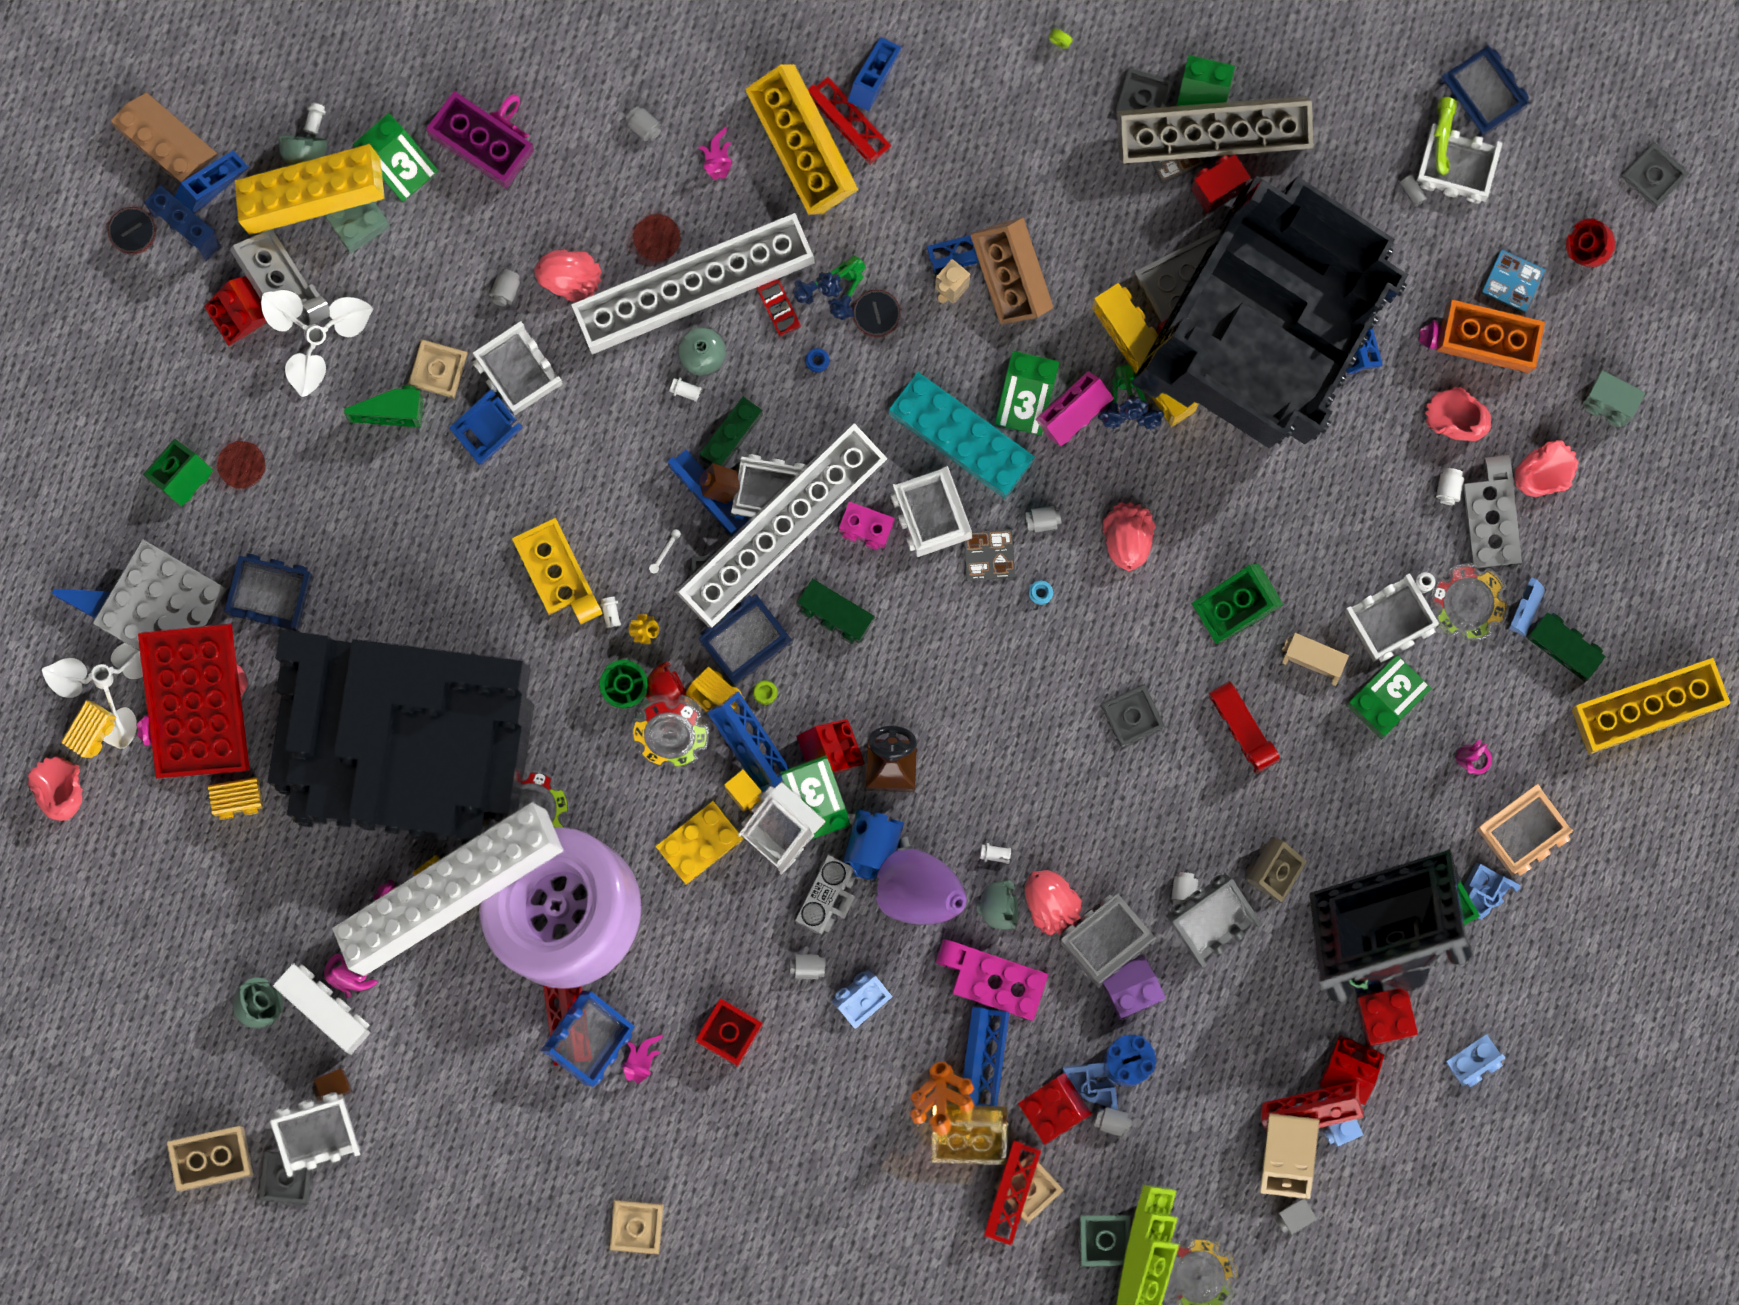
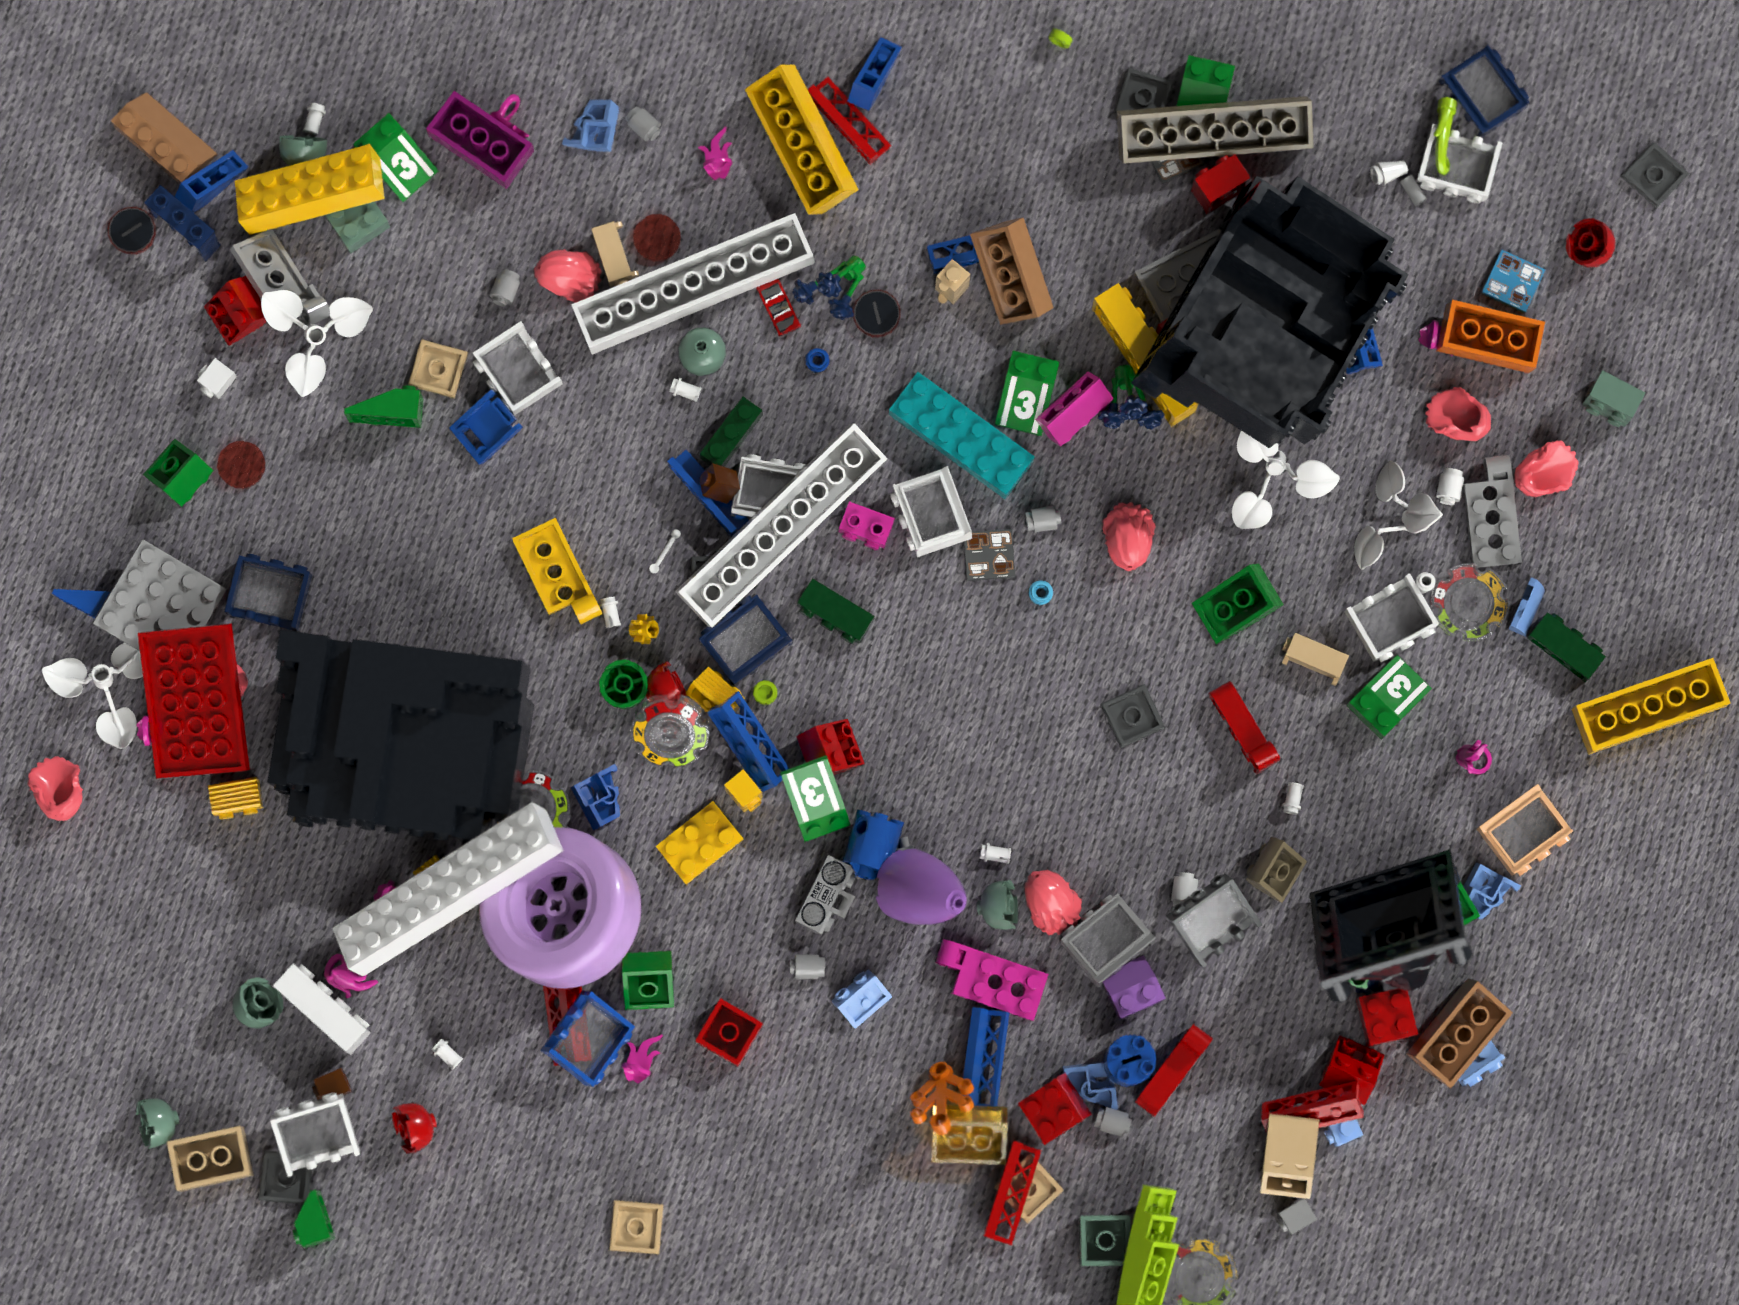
yellow brick [61,700,116,758] -> none
white window [738,782,826,875] -> none
reddish brown piece [866,726,917,792] -> none
none -> sand green cylinder [136,1098,179,1149]
none -> white brick [197,358,237,399]
none -> green slope [292,1190,335,1248]
none -> red cylinder [392,1103,437,1154]
none -> white pin [432,1039,463,1070]
none -> medium blue slope [562,100,619,152]
none -> blue slope [570,764,620,831]
none -> tan brick [591,221,639,287]
none -> green slope [622,951,674,1010]
none -> red beam [1135,1024,1213,1117]
none -> white plant [1232,431,1340,529]
none -> white pin [1282,782,1304,815]
none -> white plant [1354,461,1443,570]
none -> white cone [1370,160,1408,186]
none -> medium nougat slope [1406,978,1513,1088]

